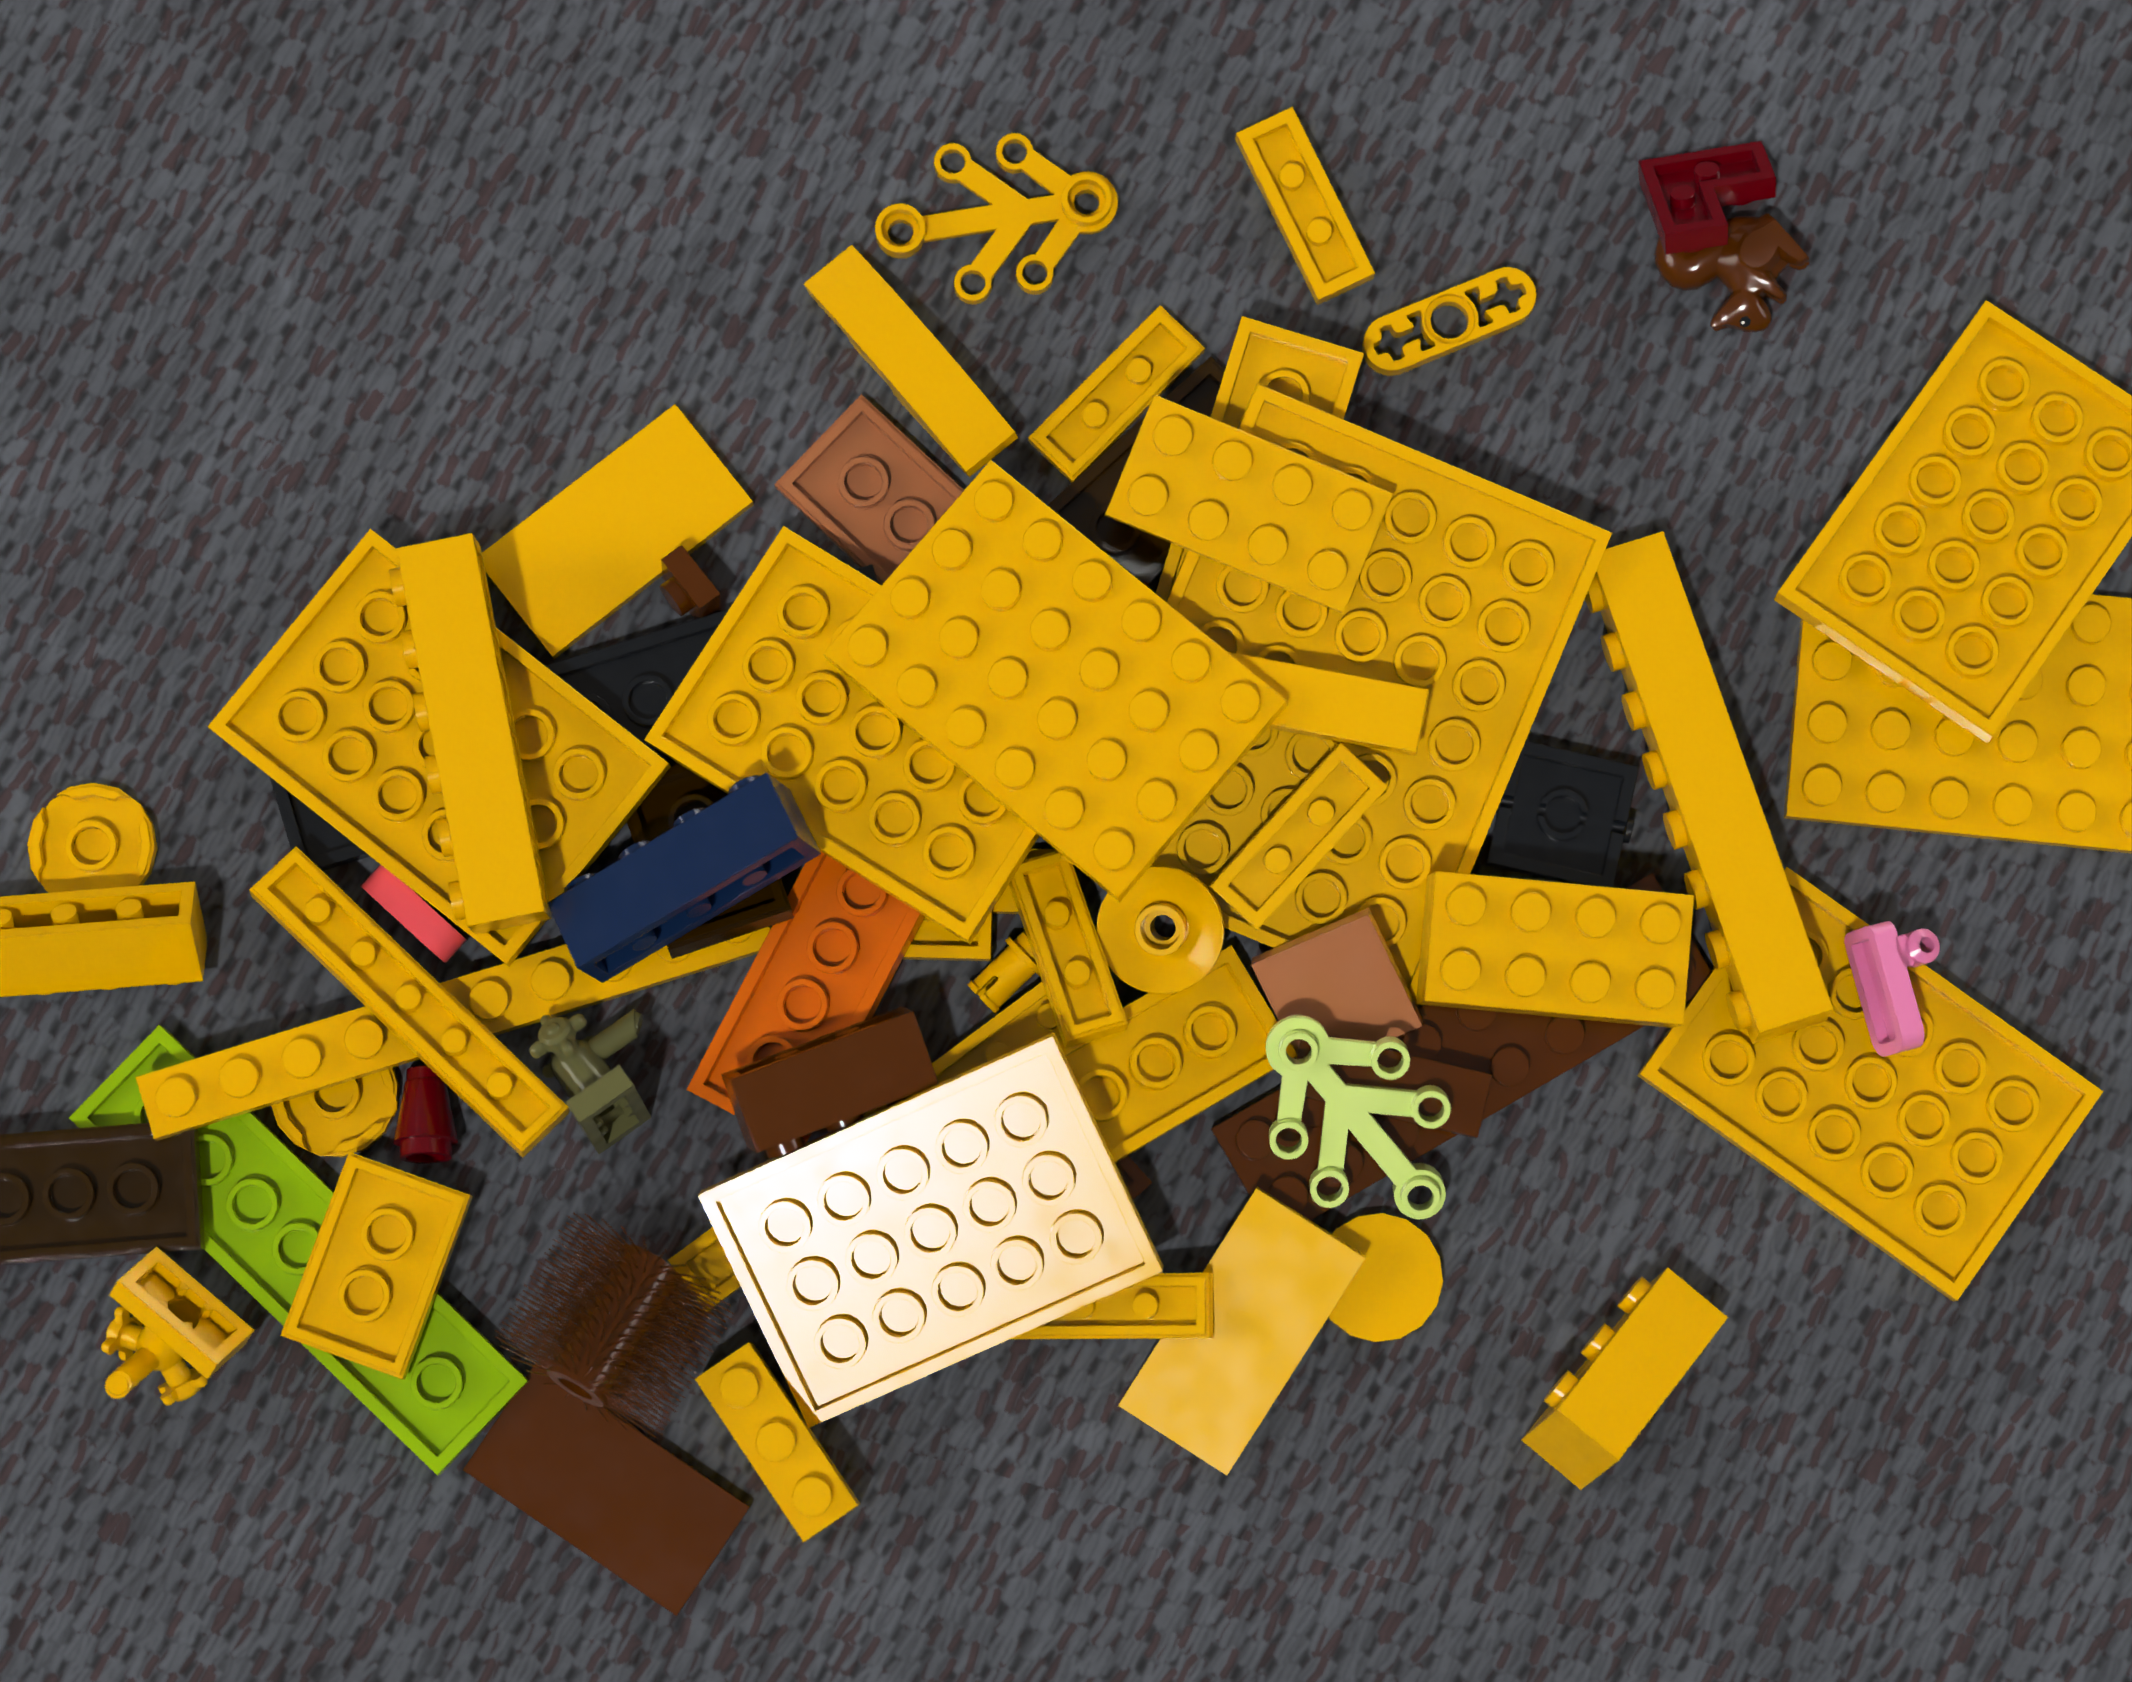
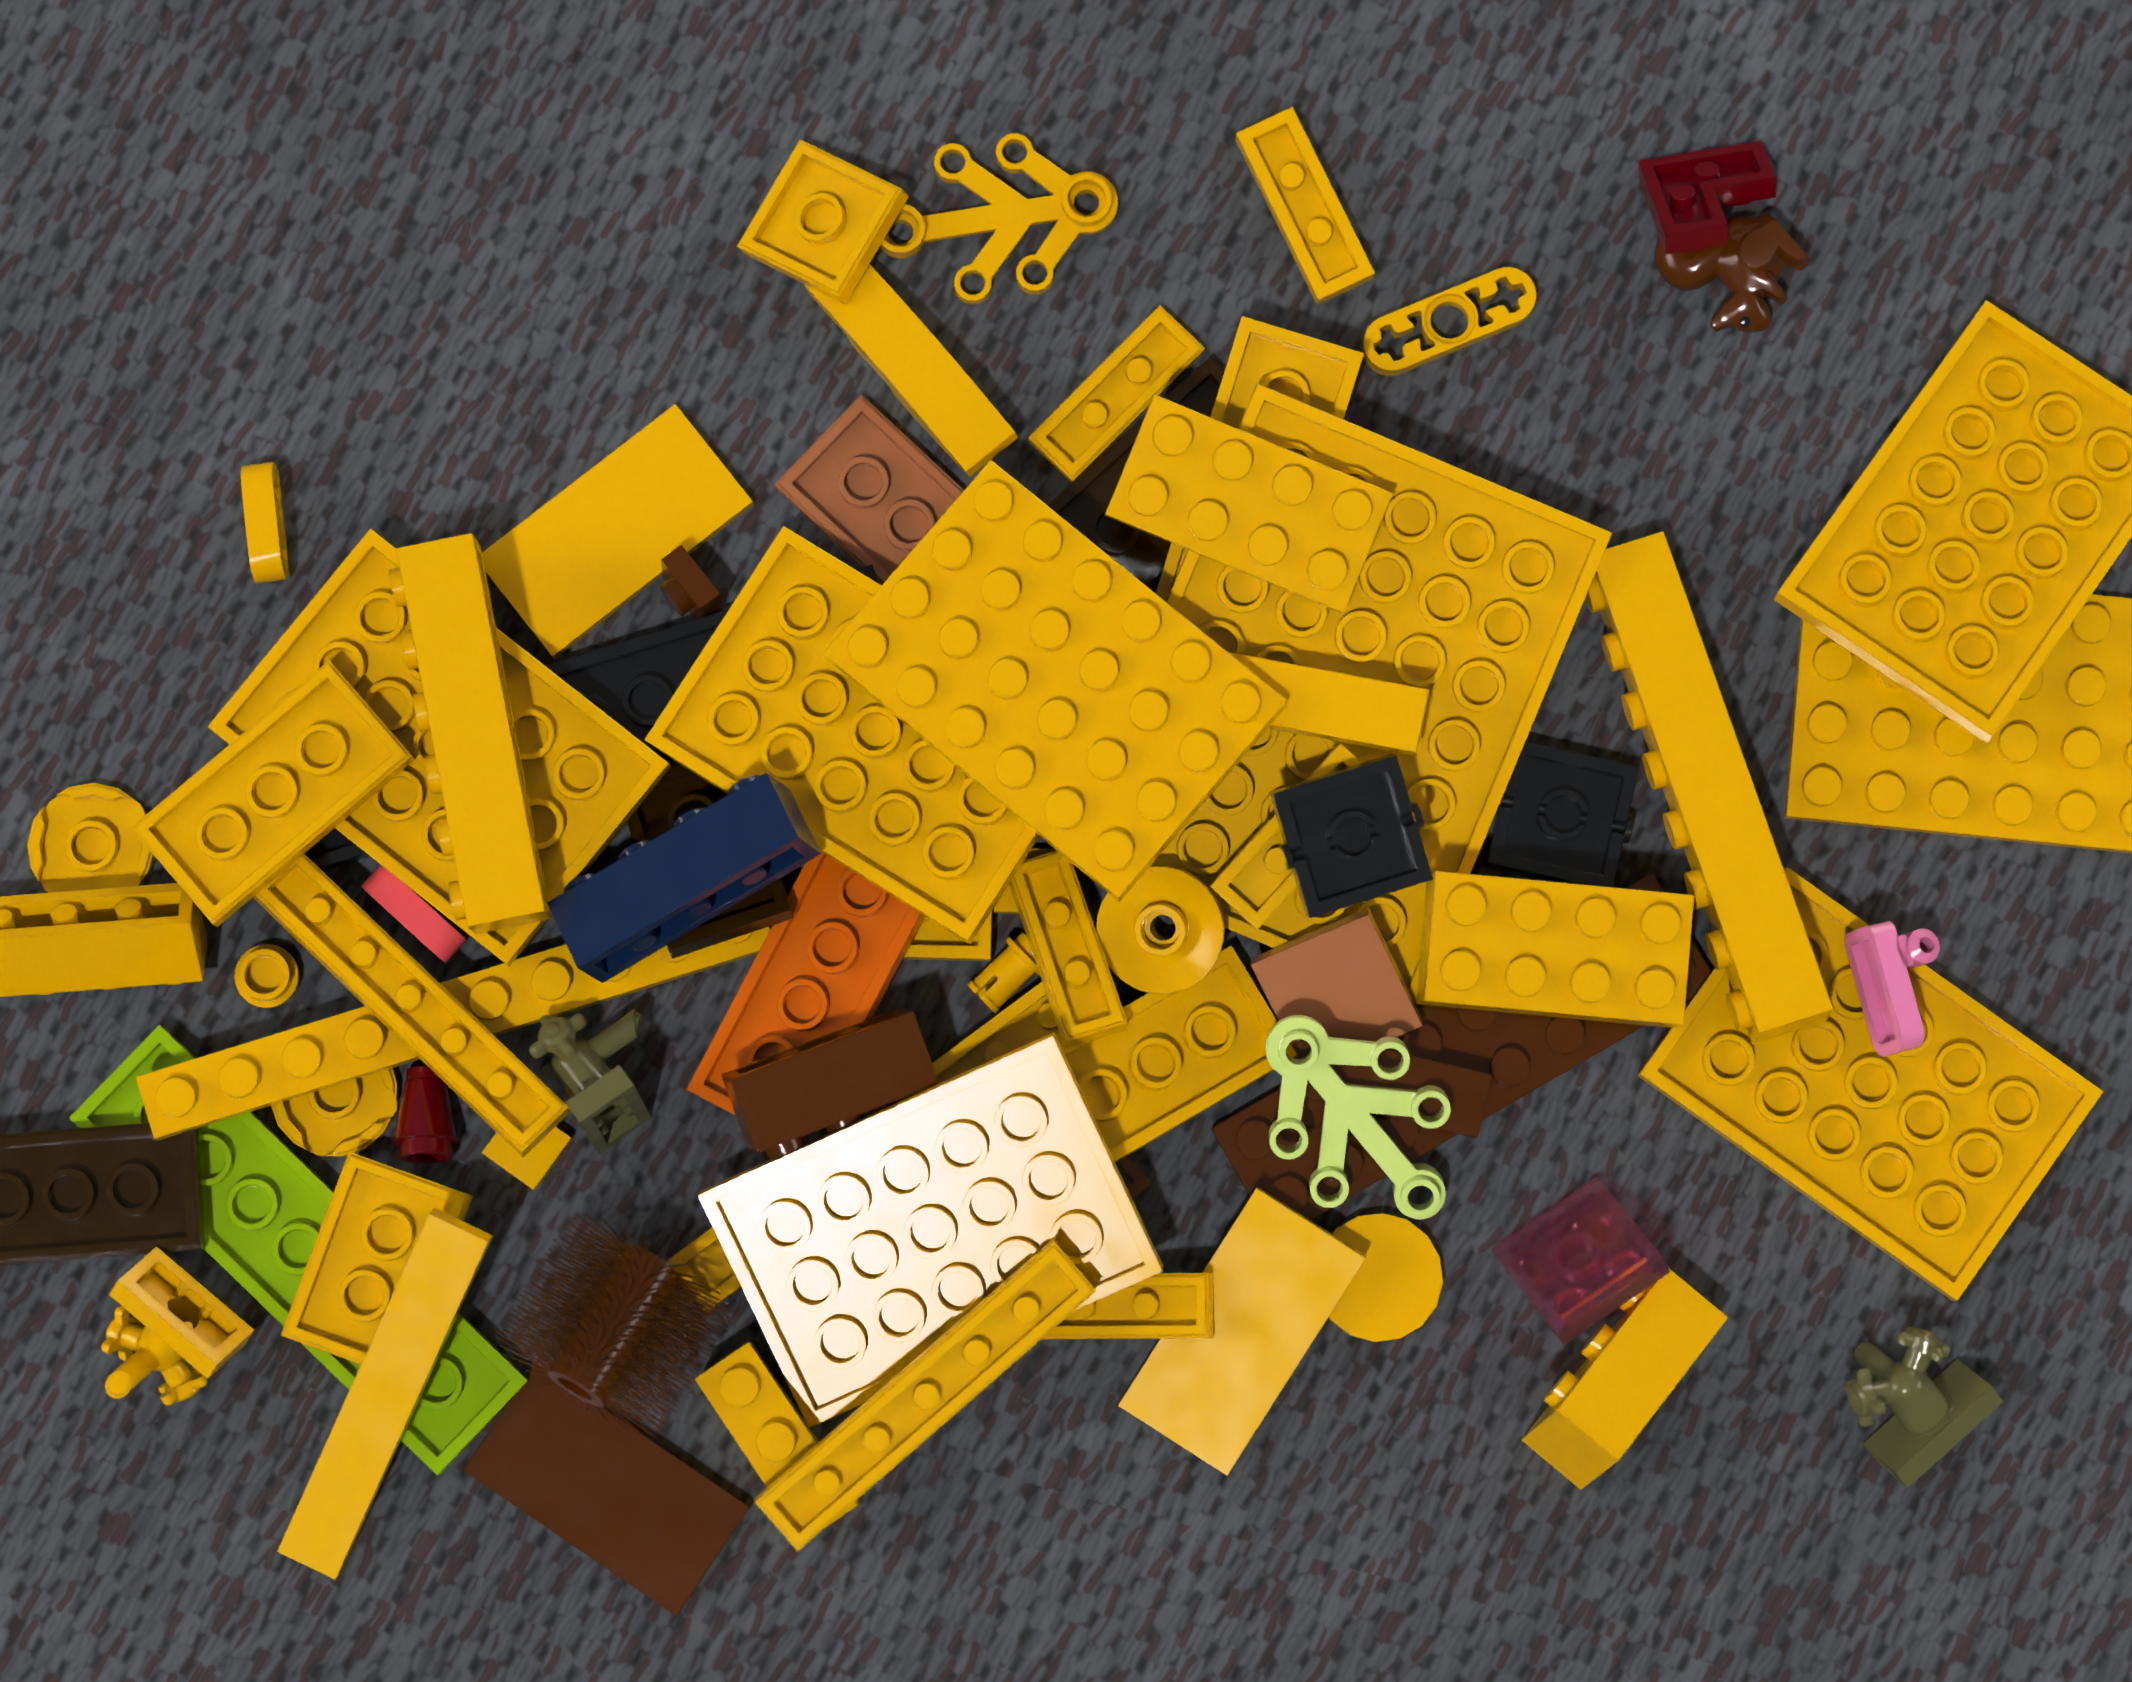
none -> yellow tile [131,660,415,927]
none -> yellow plate [234,944,300,1008]
none -> yellow beam [241,462,289,583]
none -> yellow tile [277,1208,493,1580]
none -> yellow tile [482,1127,573,1191]
none -> yellow tile [737,139,909,305]
none -> yellow tile [754,1240,1097,1552]
none -> black plate [1269,754,1433,918]
none -> clear pink plate [1492,1177,1670,1346]
none -> olive piece [1844,1327,2003,1488]

